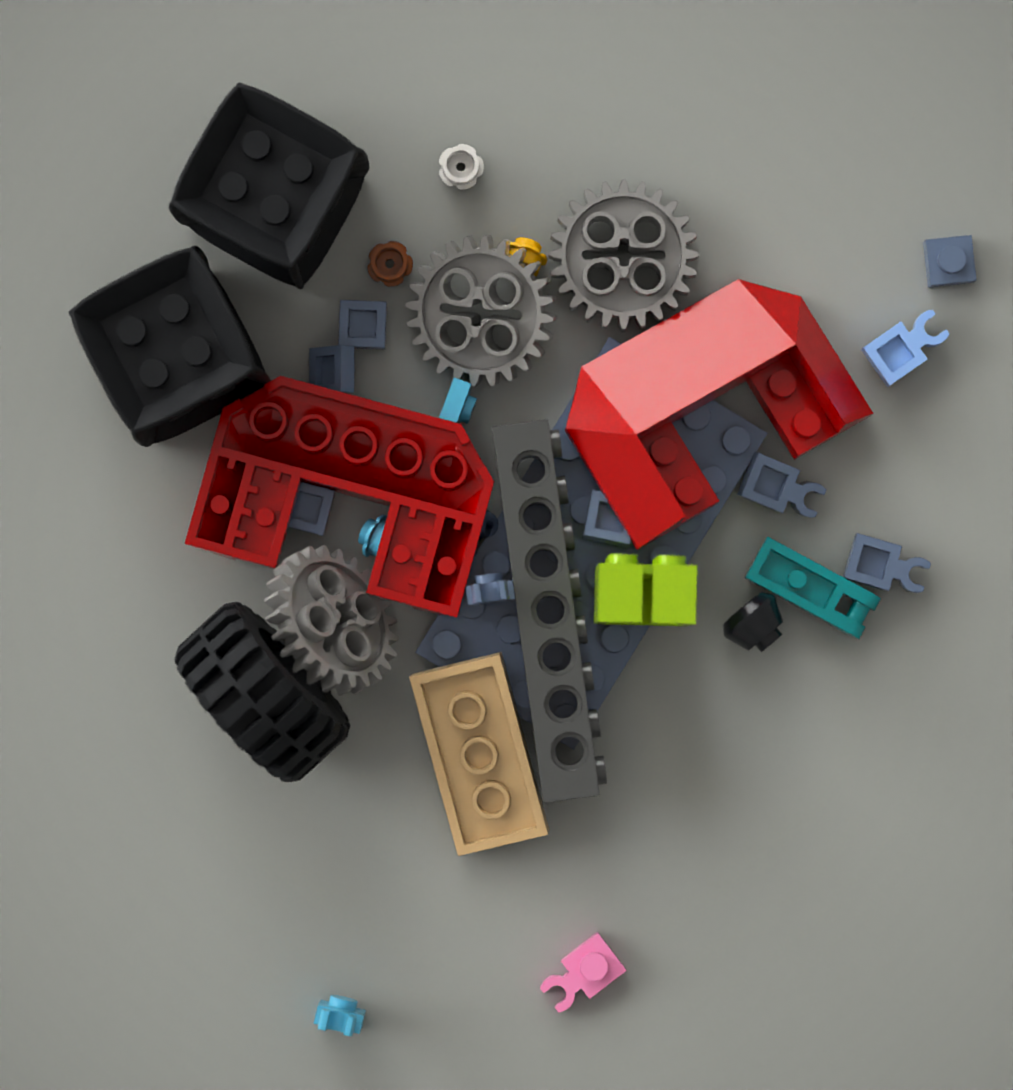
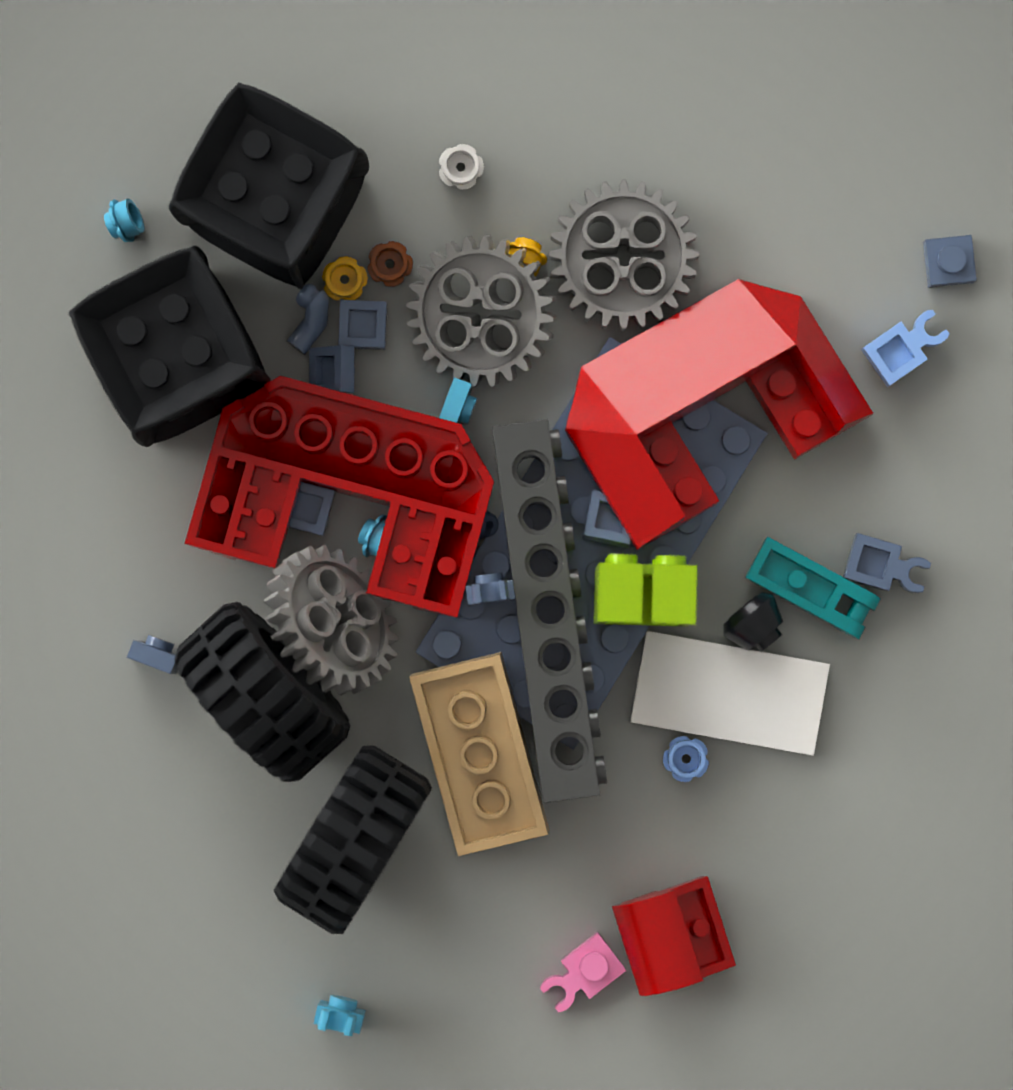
sand blue plate [737,452,826,518] -> none
none -> medium azure plate [104,198,144,242]
none -> sand blue plate [127,635,178,674]
none -> black tyre [274,746,432,934]
none -> sand blue arm [287,284,329,355]
none -> yellow plate [322,256,368,301]
none -> red brick [612,876,736,996]
none -> white tile [630,631,830,756]
none -> light blue plate [663,736,709,782]

